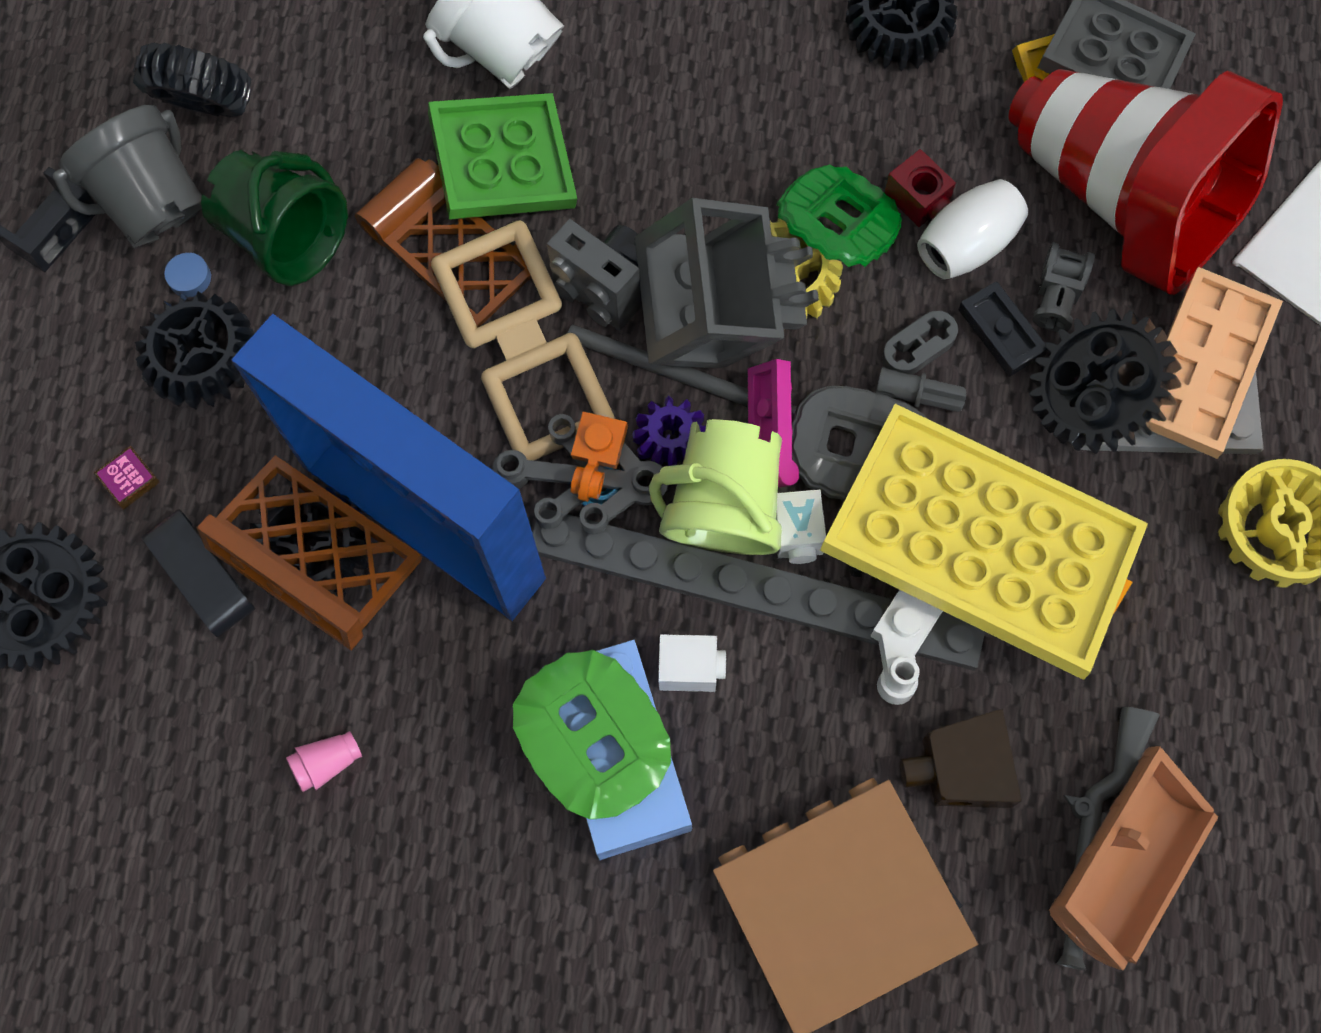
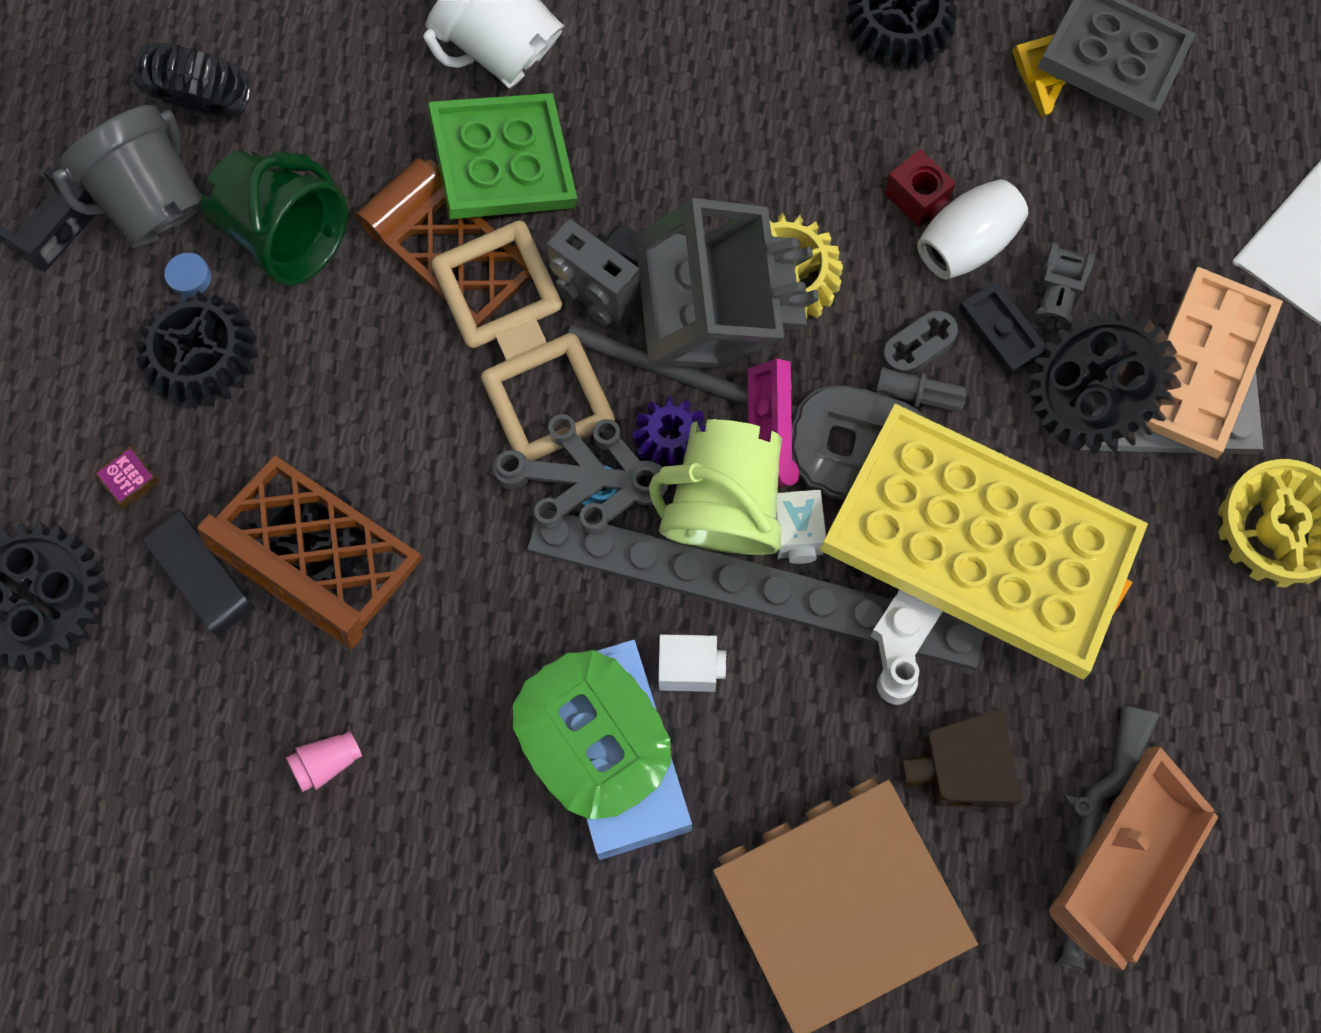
blue container [231,314,546,621] -> none
orange plate [570,411,628,502] -> none
green piece [776,164,902,267] -> none
red cone [1009,69,1283,295] -> none

